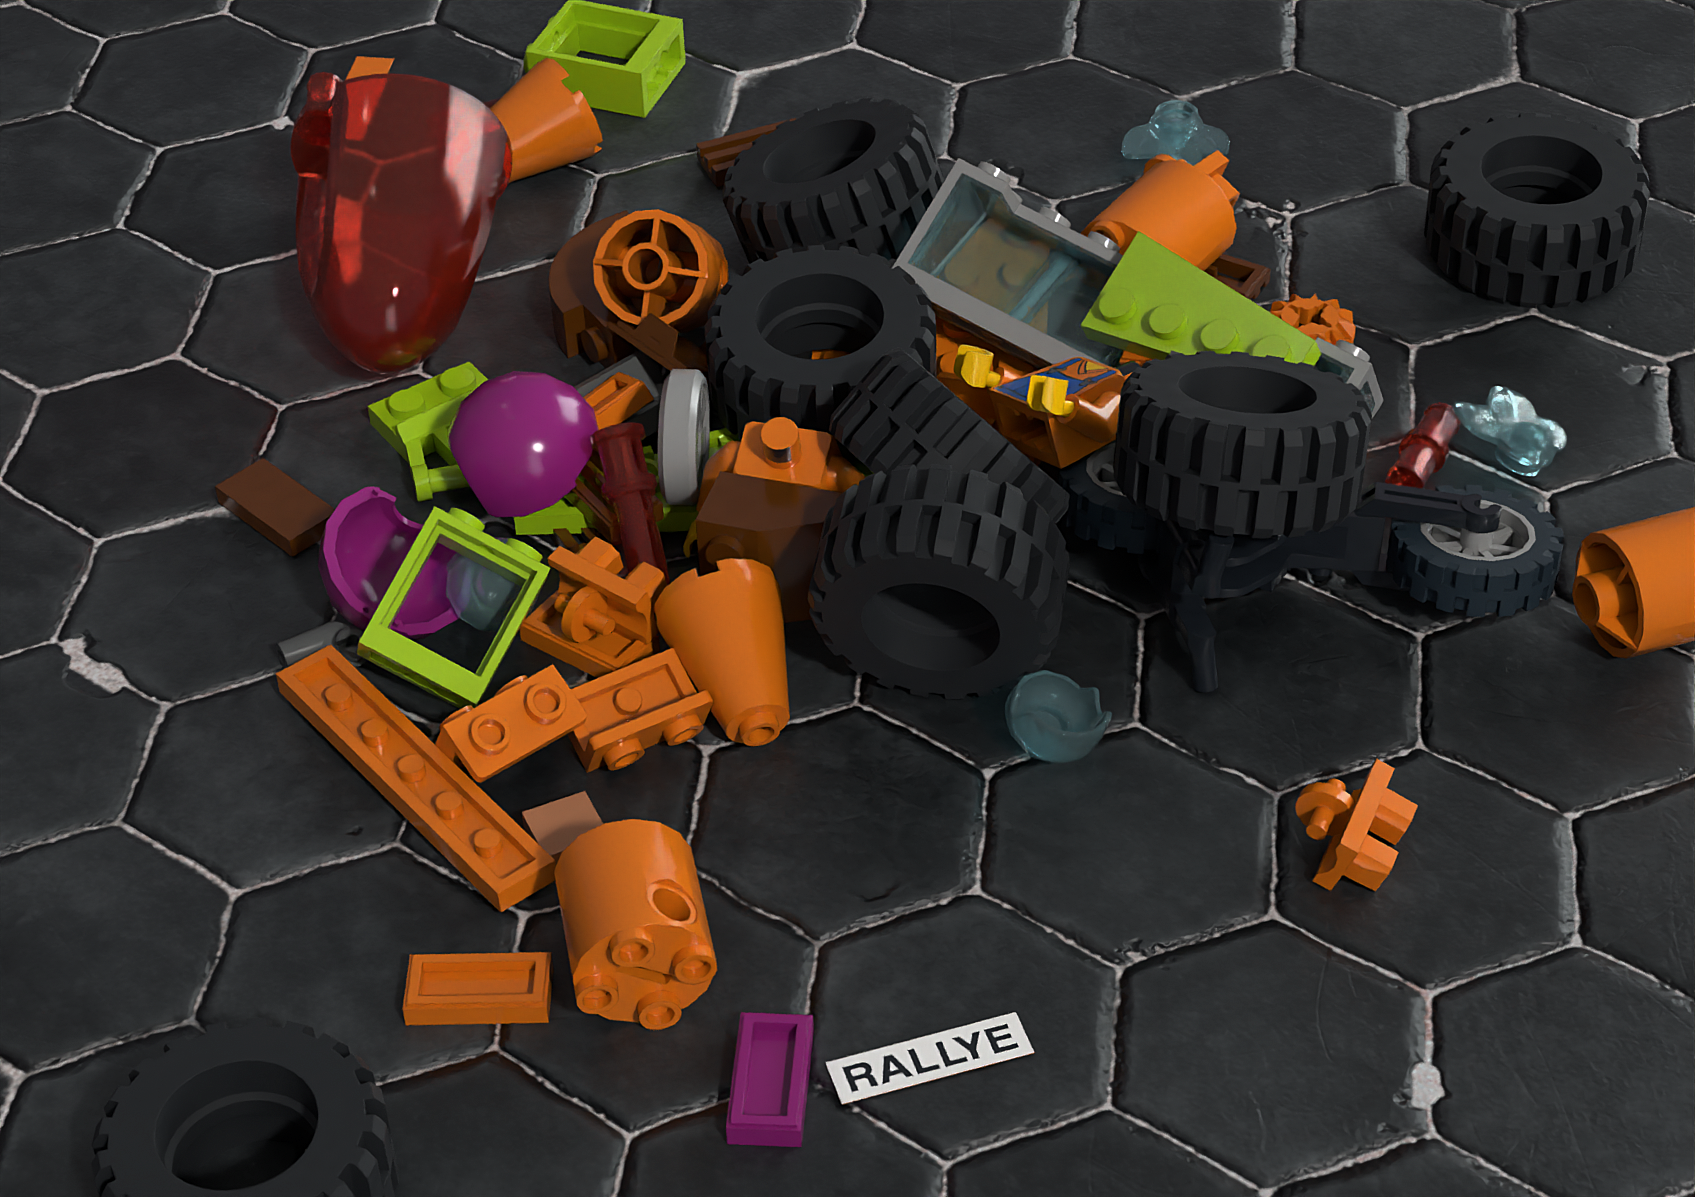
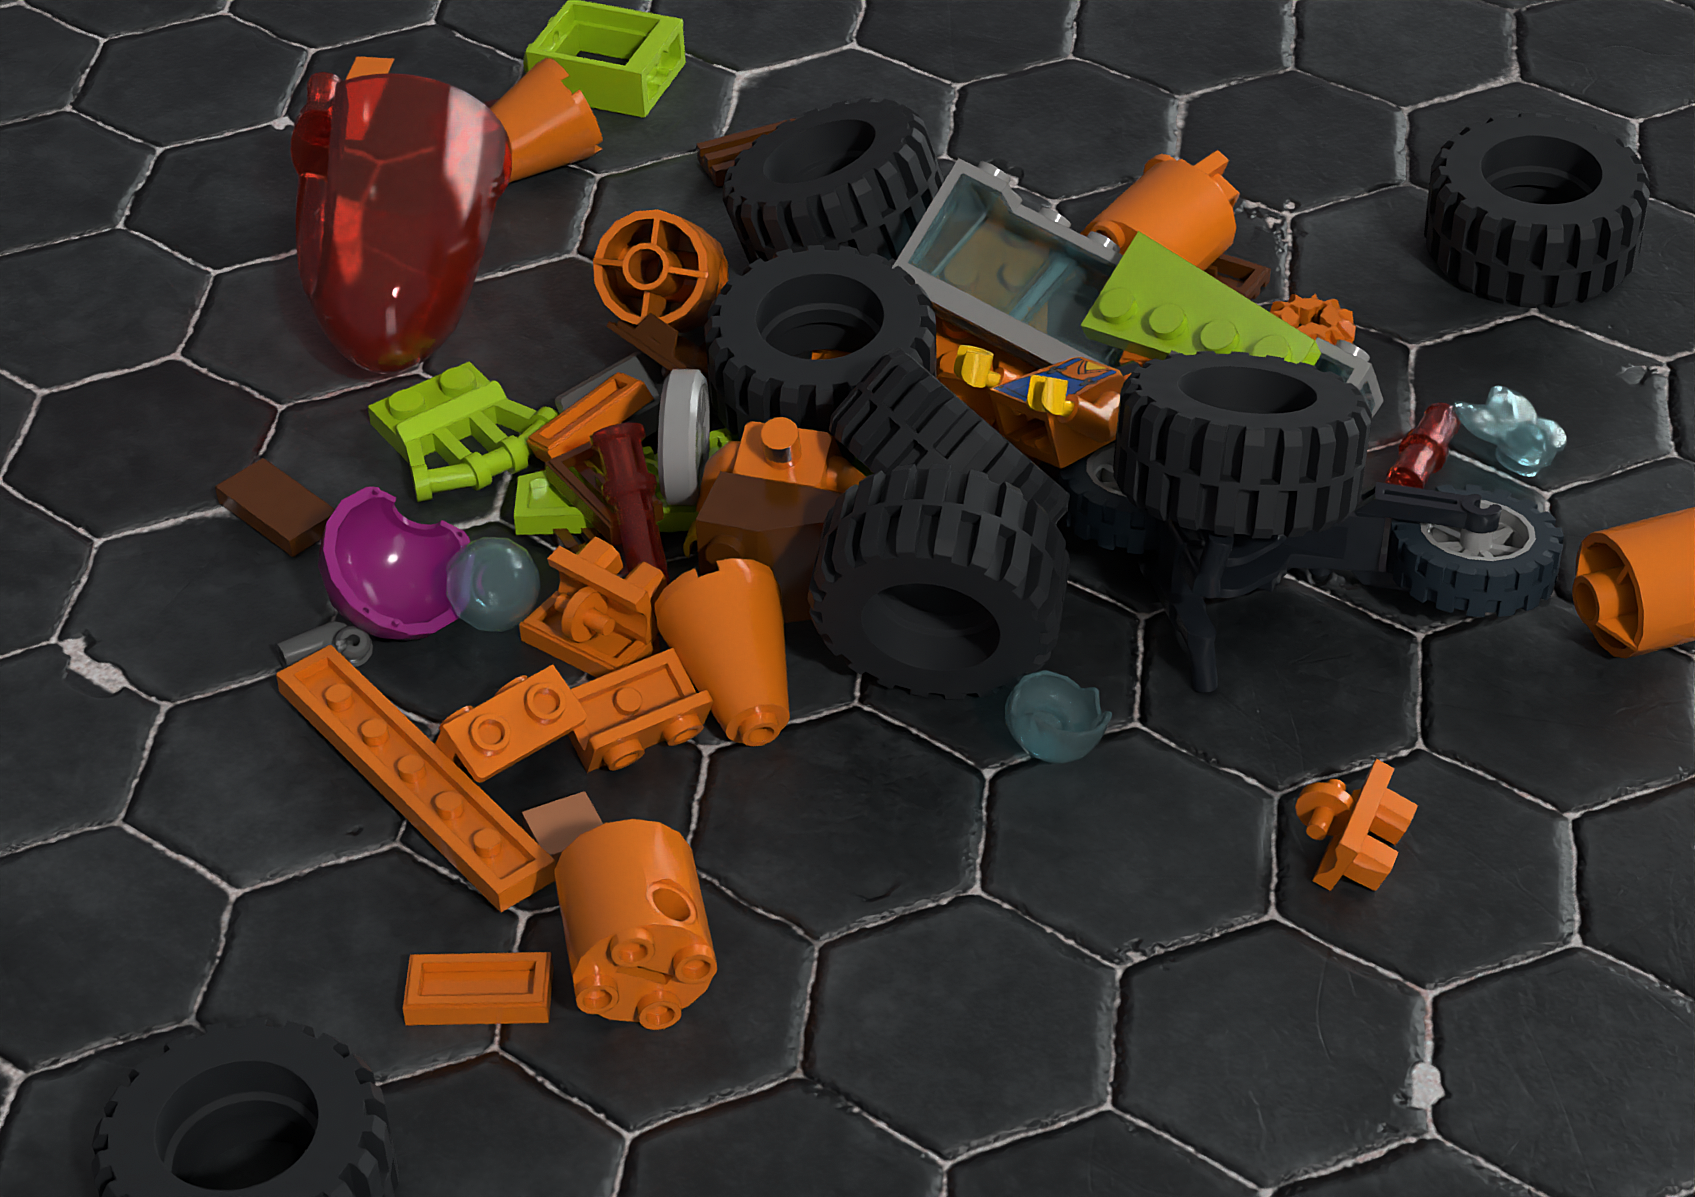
lime window [357,506,551,709] -> none
magenta cylinder [447,371,600,517] -> none
reddish brown arch [548,210,635,369] -> none
magenta tile [726,1012,814,1147] -> none
white sticker [825,1012,1035,1105] -> none
clear light blue plate [1122,100,1230,166] -> none

